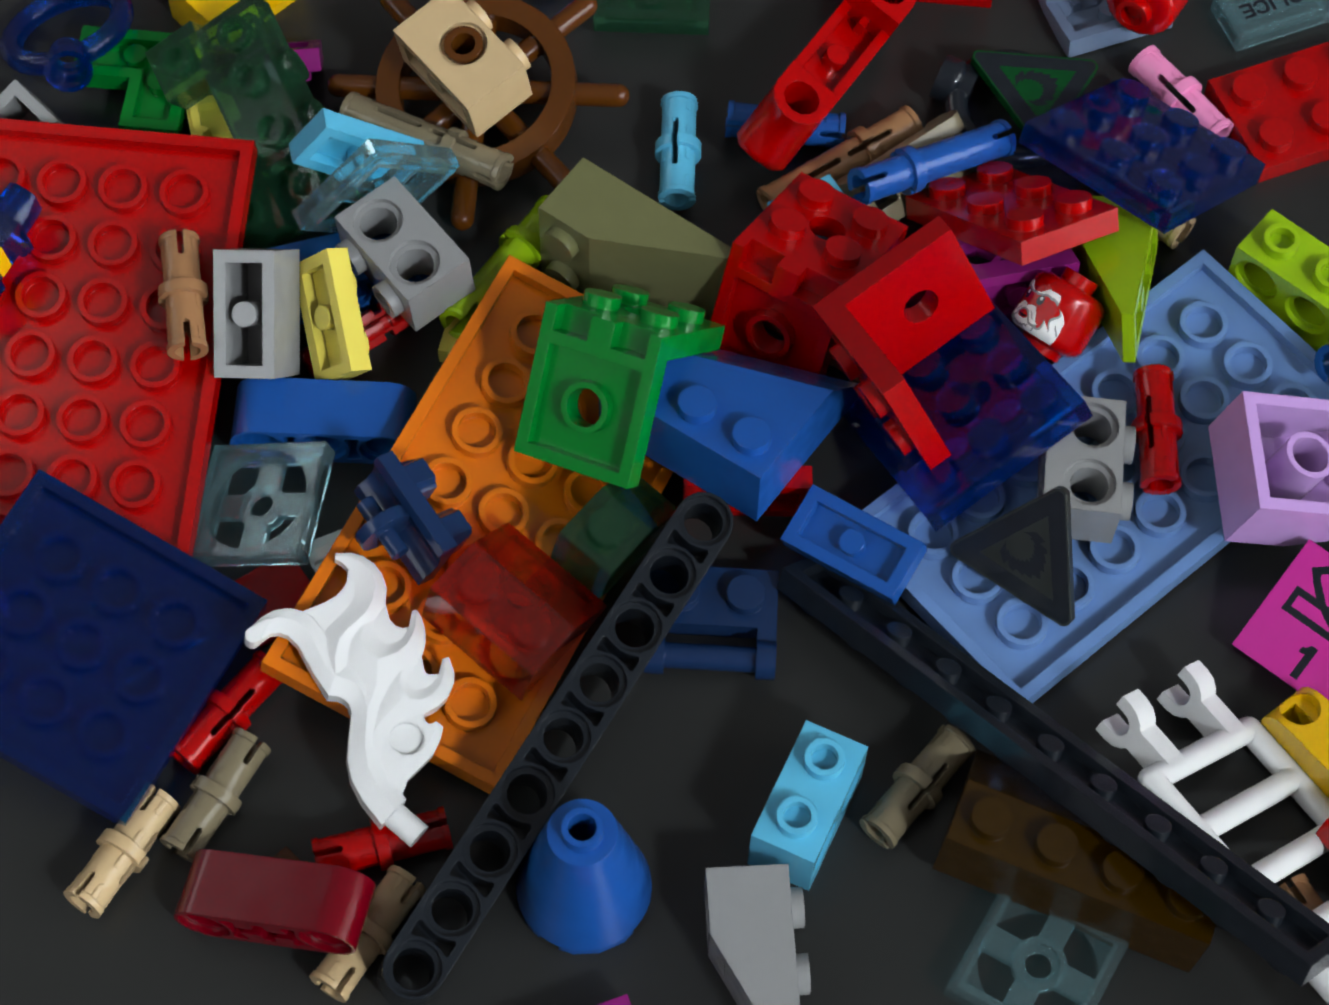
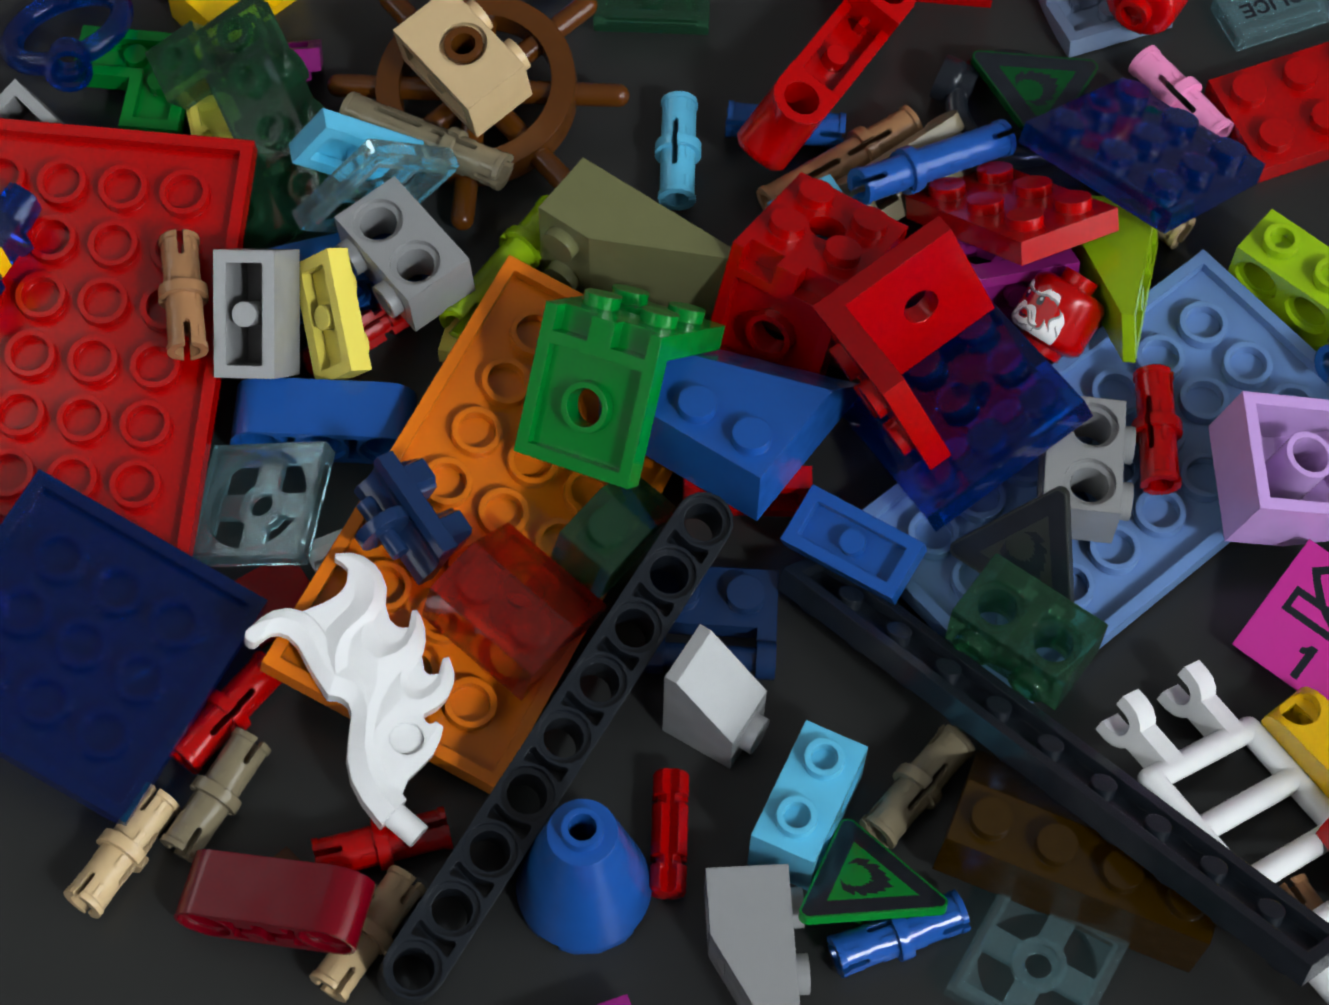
none -> red axle [650,768,689,900]
none -> light grey slope [662,624,770,769]
none -> piece [798,819,948,925]
none -> blue pin [827,889,971,979]
none -> clear green brick [945,553,1108,710]

